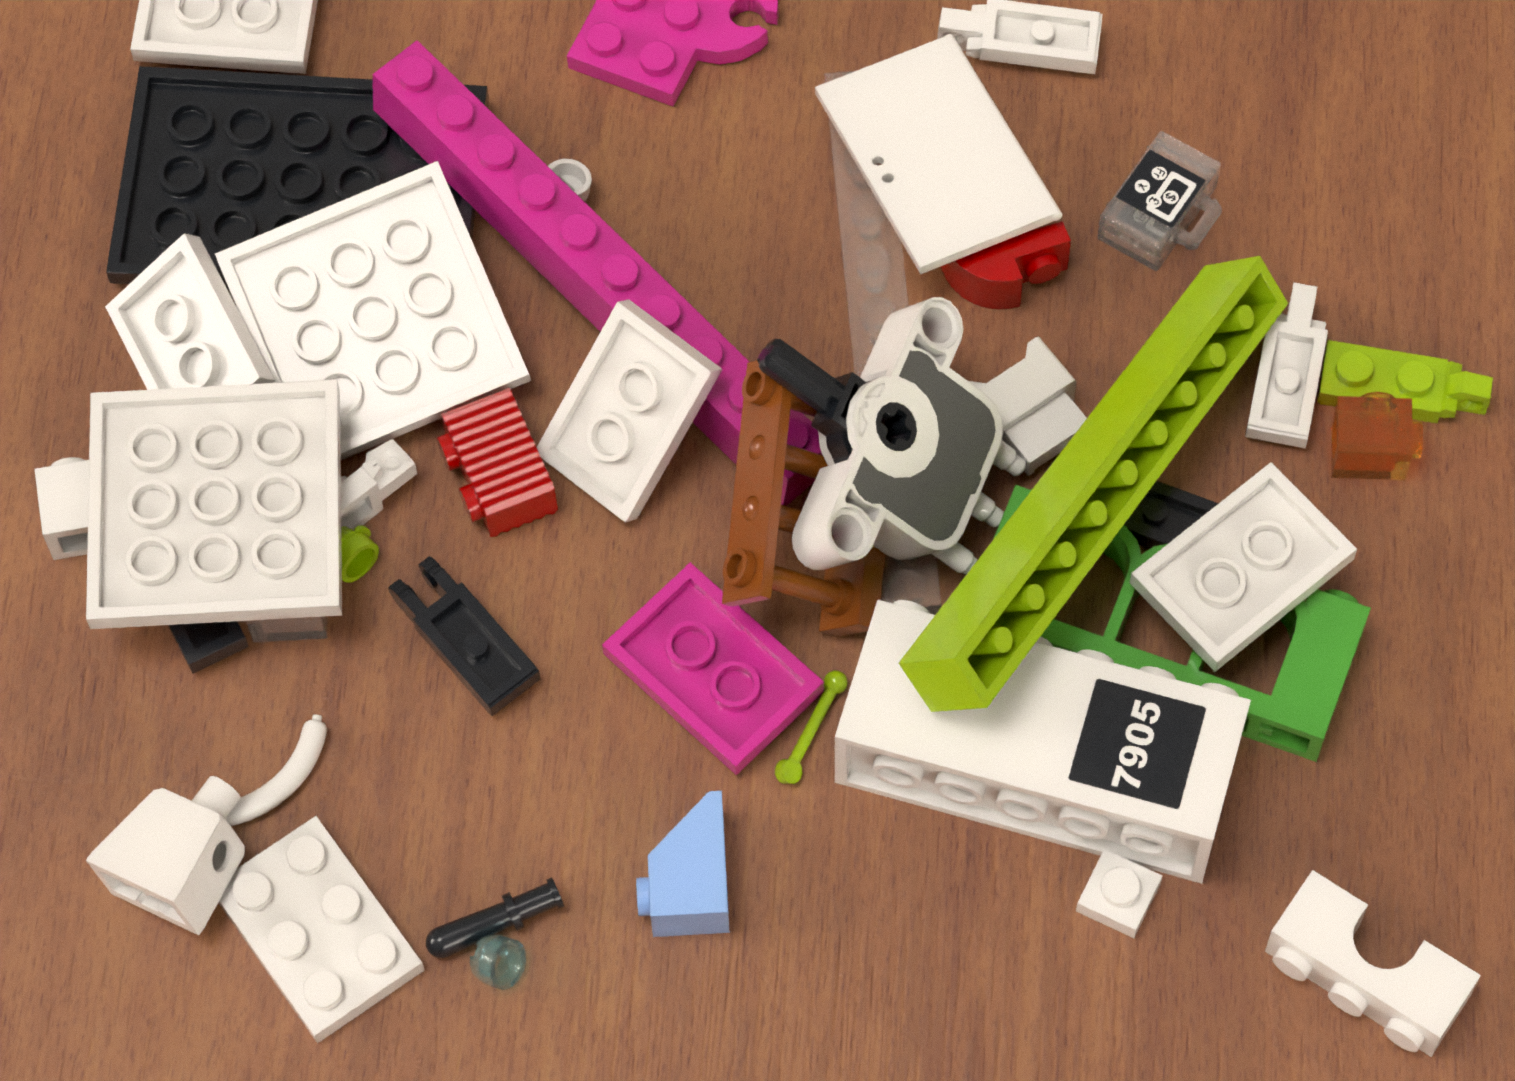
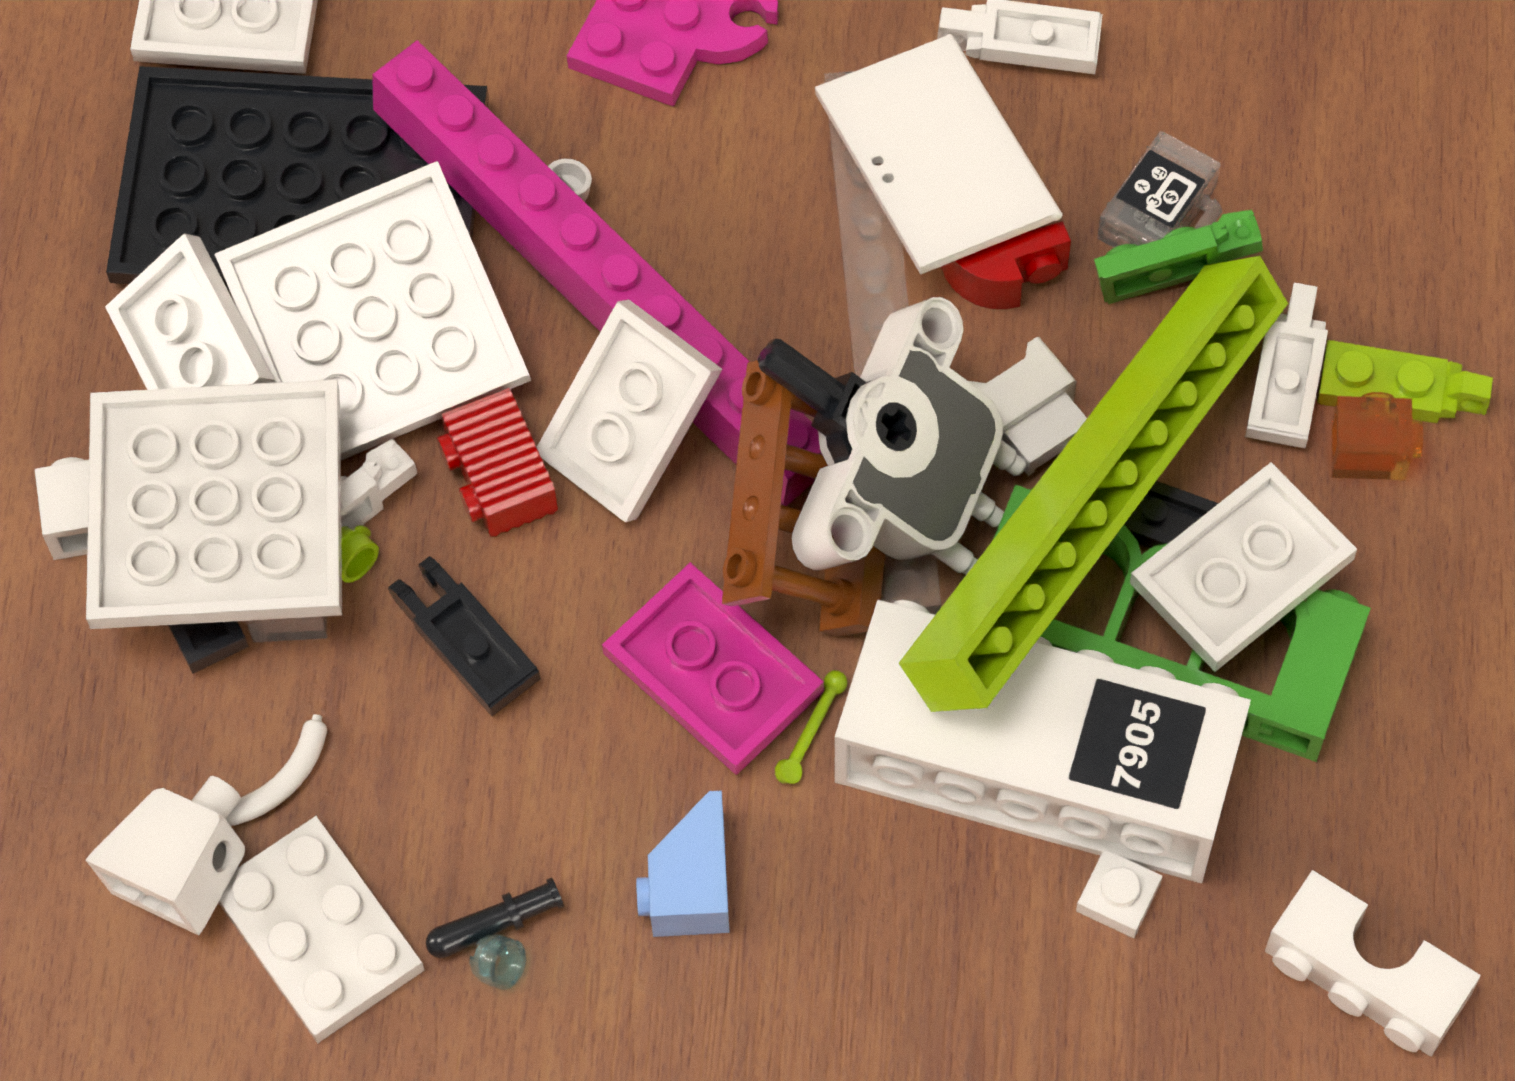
none -> bright green hinge [1094,210,1263,304]

